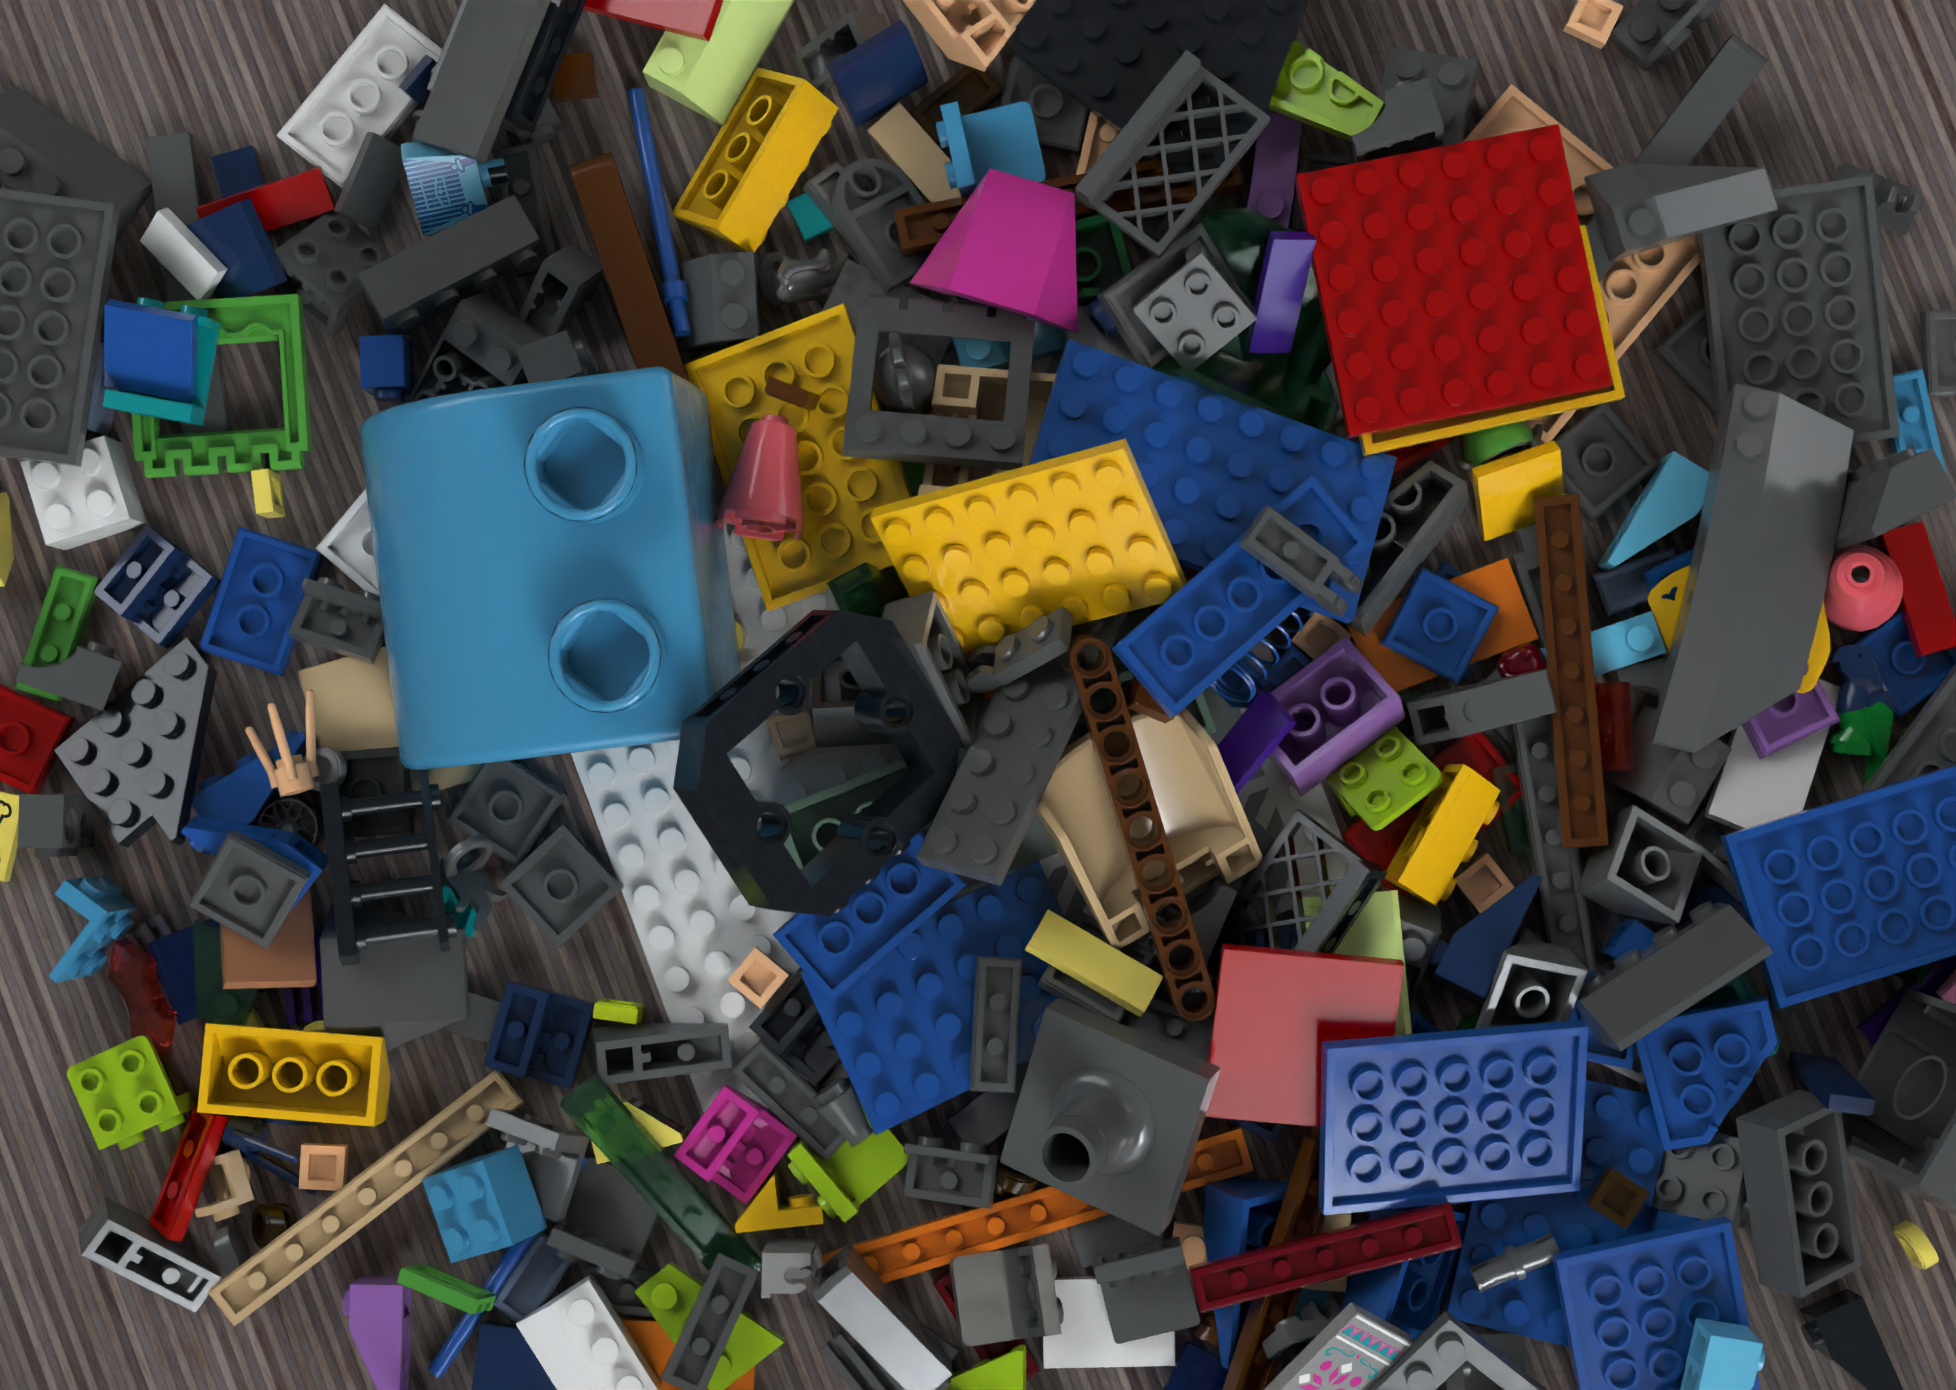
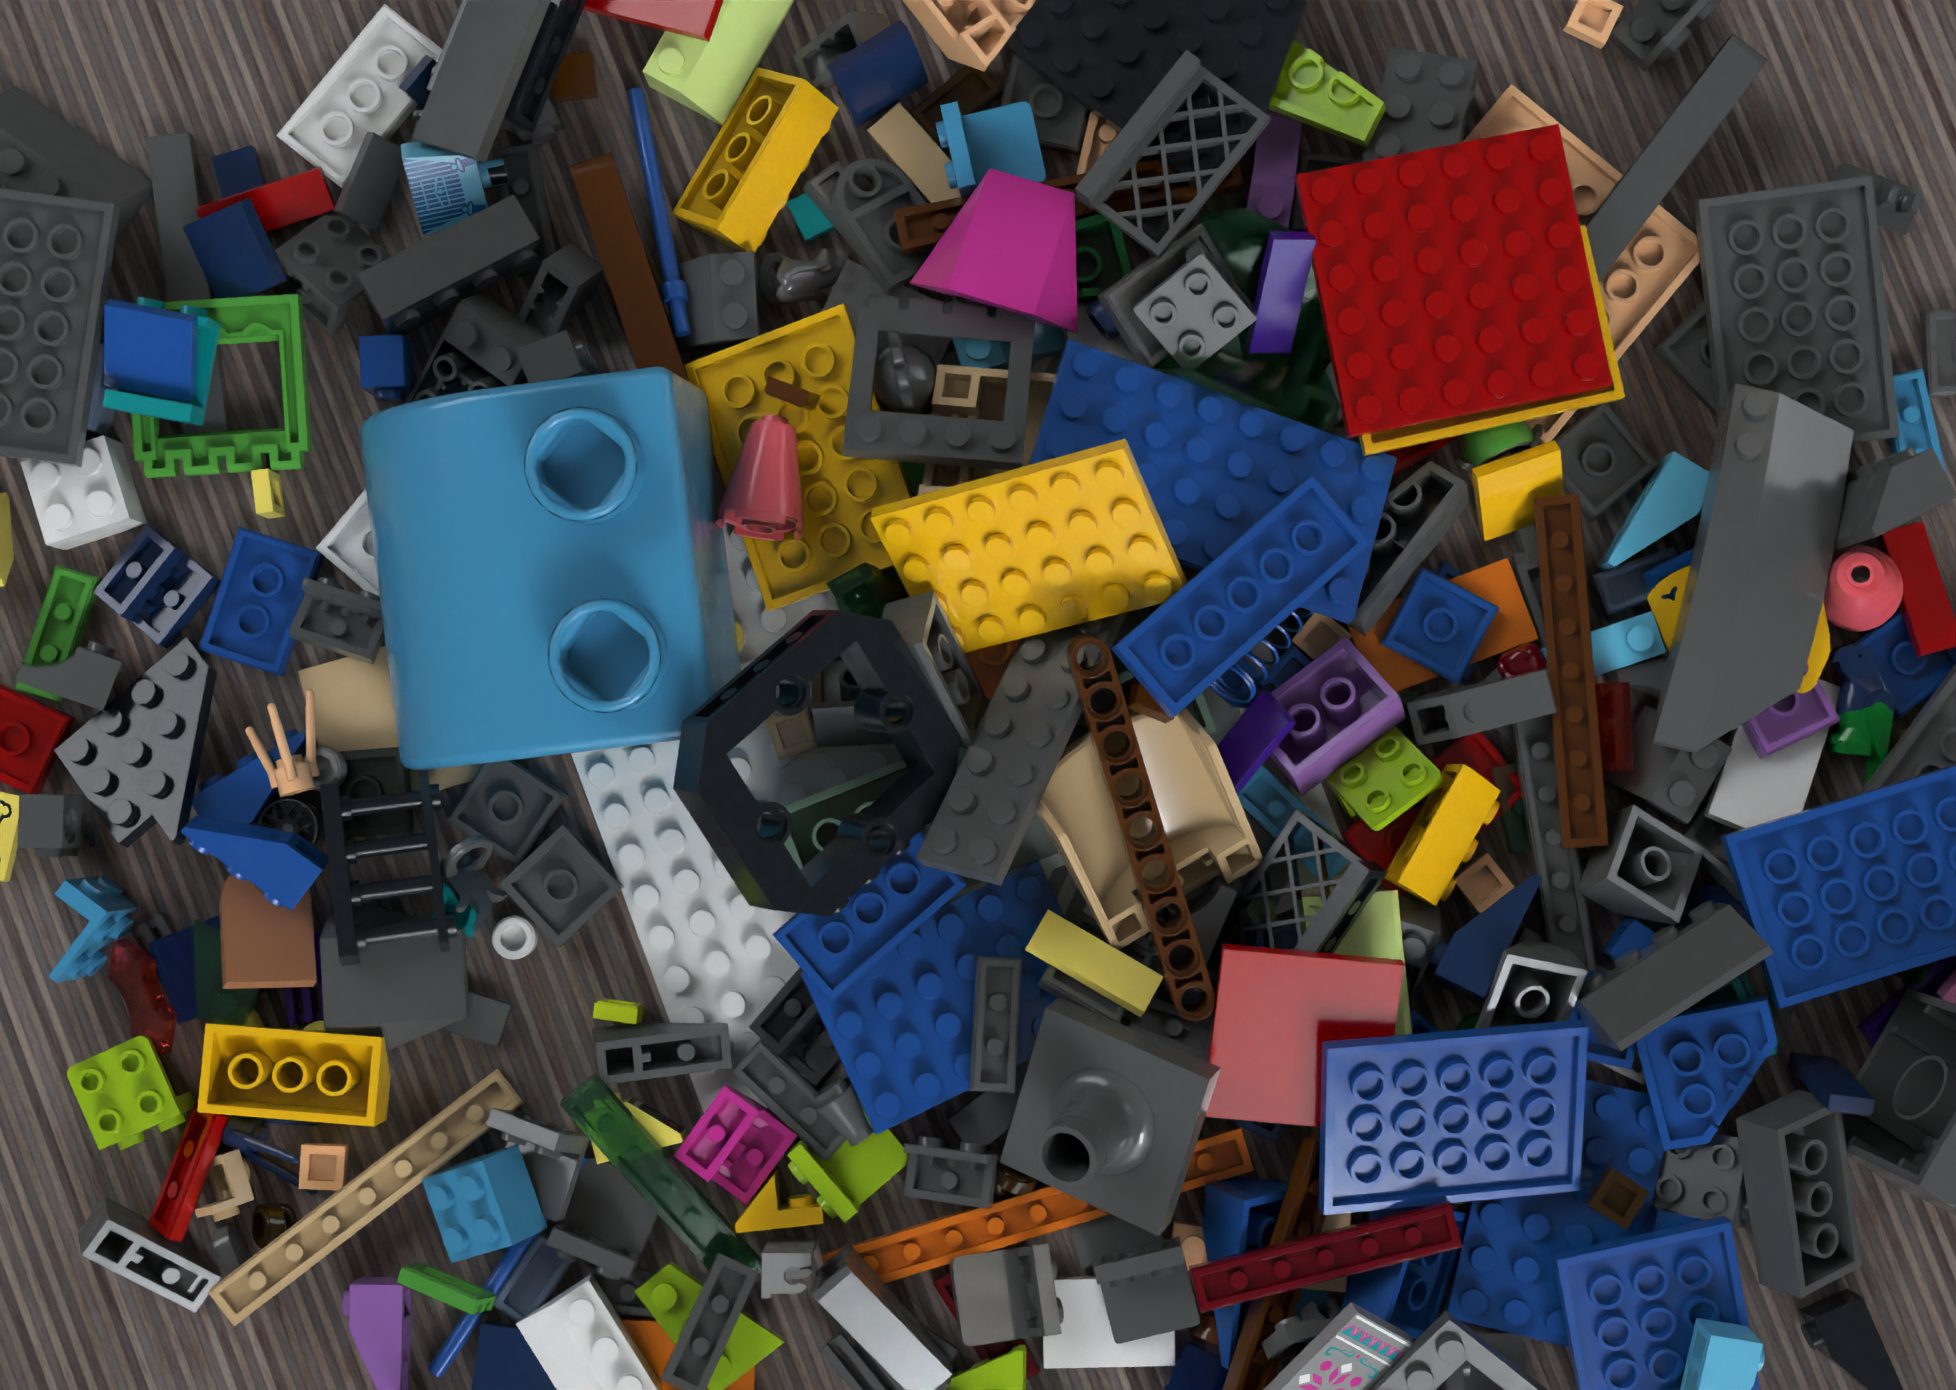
white tile [140,208,228,300] -> none
dark grey tile [188,829,312,949] -> none
dark blue slope [483,981,595,1089] -> none
light nougat plate [727,946,790,1009] -> none
dark grey hinge [966,607,1073,694] -> none
dark grey hinge [1237,505,1364,616] -> none
dark grey arch [1352,77,1444,163] -> none
dark grey pin [1468,1232,1560,1293] -> none
dark grey wedge [1584,164,1778,262] -> none
light yellow tile [1893,1220,1939,1270] -> none
none -> white tile [492,915,538,960]
none -> dark azure plate [1238,764,1349,880]

